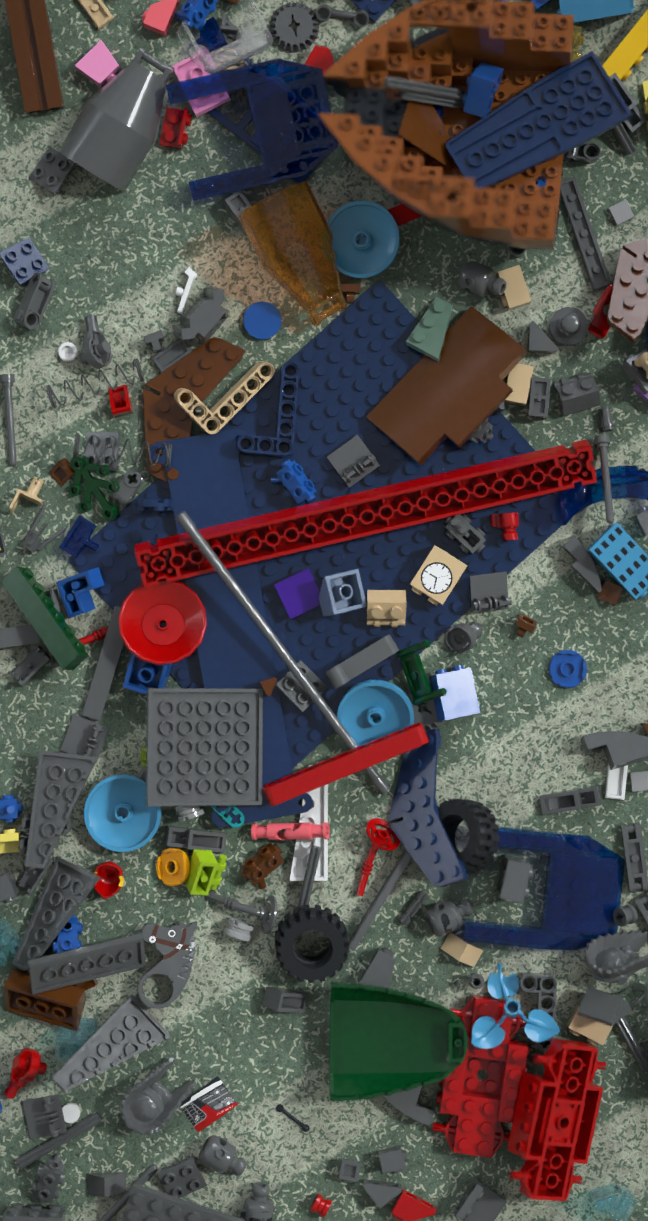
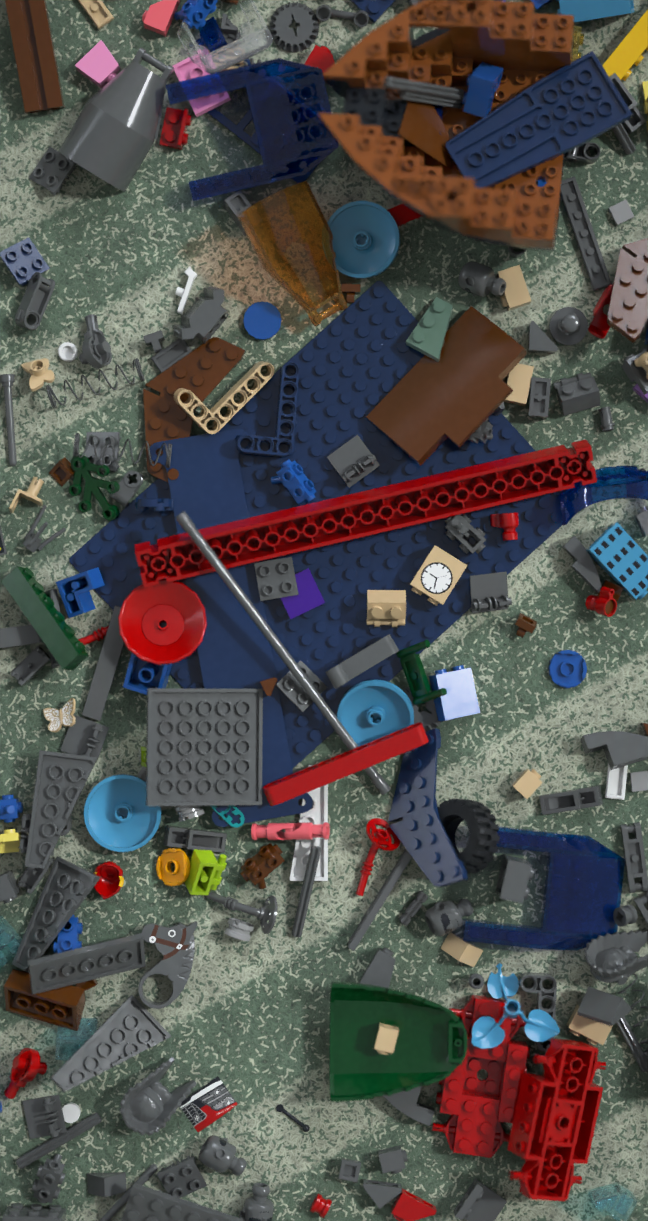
clear blue plate [59,515,99,558] -> none
red slope [108,384,134,418] -> none
dark grey slope [262,987,309,1013] -> none
black tyre [275,905,349,983] -> none
sand blue slope [319,569,367,617] -> none
dark grey piece [443,622,483,655] -> none
dark grey piece [594,434,614,524] -> none
none -> tan animal [21,358,55,392]
none -> tan animal [43,698,76,733]
none -> dark grey hinge [254,557,299,601]
none -> tan brick [374,1023,399,1055]
none -> tan brick [512,769,543,799]
none -> red piece [585,586,617,617]

